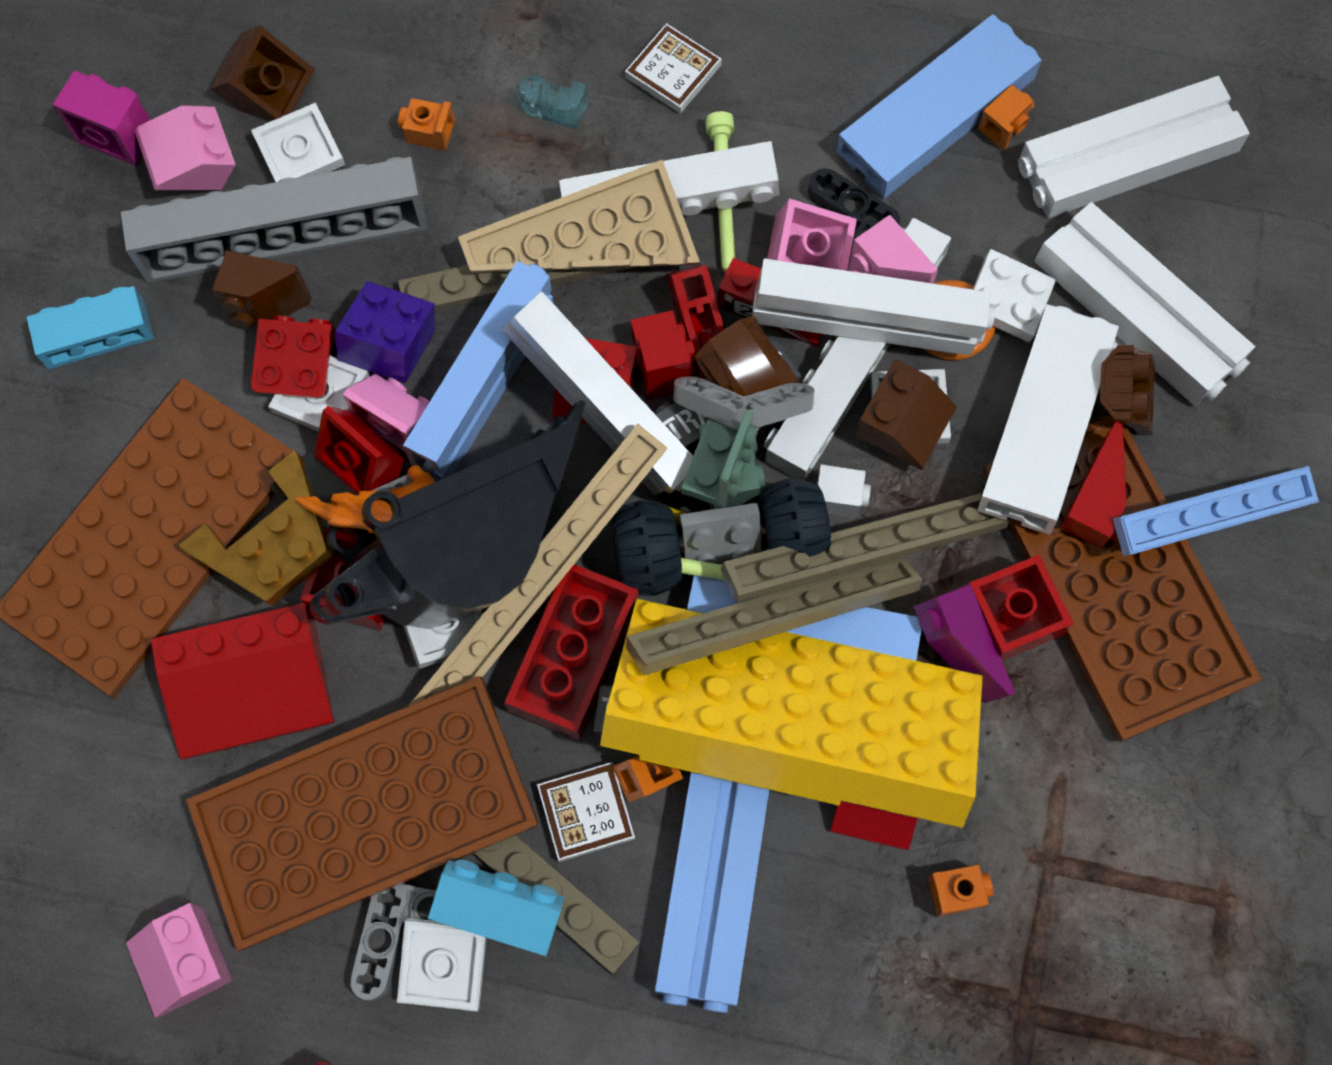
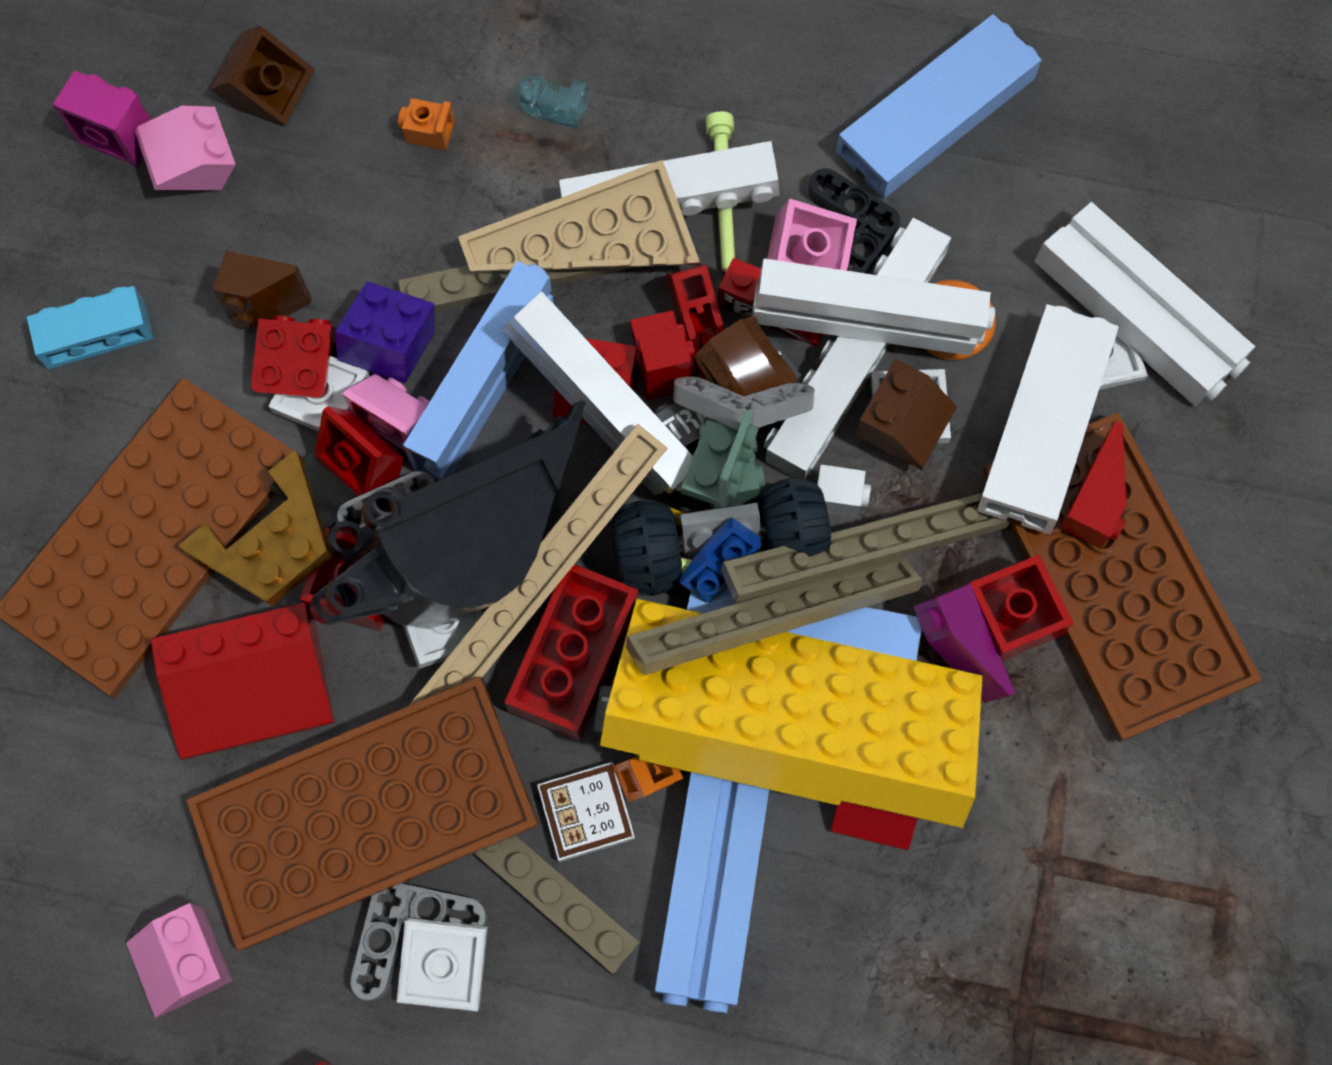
light grey brick [121,157,428,283] -> none
white plate [251,103,345,182] -> none
orange animal [295,465,435,534] -> none
medium azure brick [428,860,565,956] -> none
tile [625,23,722,114] -> none
bright pink slope [848,215,938,284] -> none
orange brick [928,864,994,917] -> none
white plate [973,249,1056,343] -> none
orange brick [978,85,1034,151] -> none
white brick [1018,76,1250,218] -> none
reddish brown slope [1100,345,1156,435] -> none
light blue tile [1113,466,1319,556] -> none
none -> blue slope [680,517,761,603]

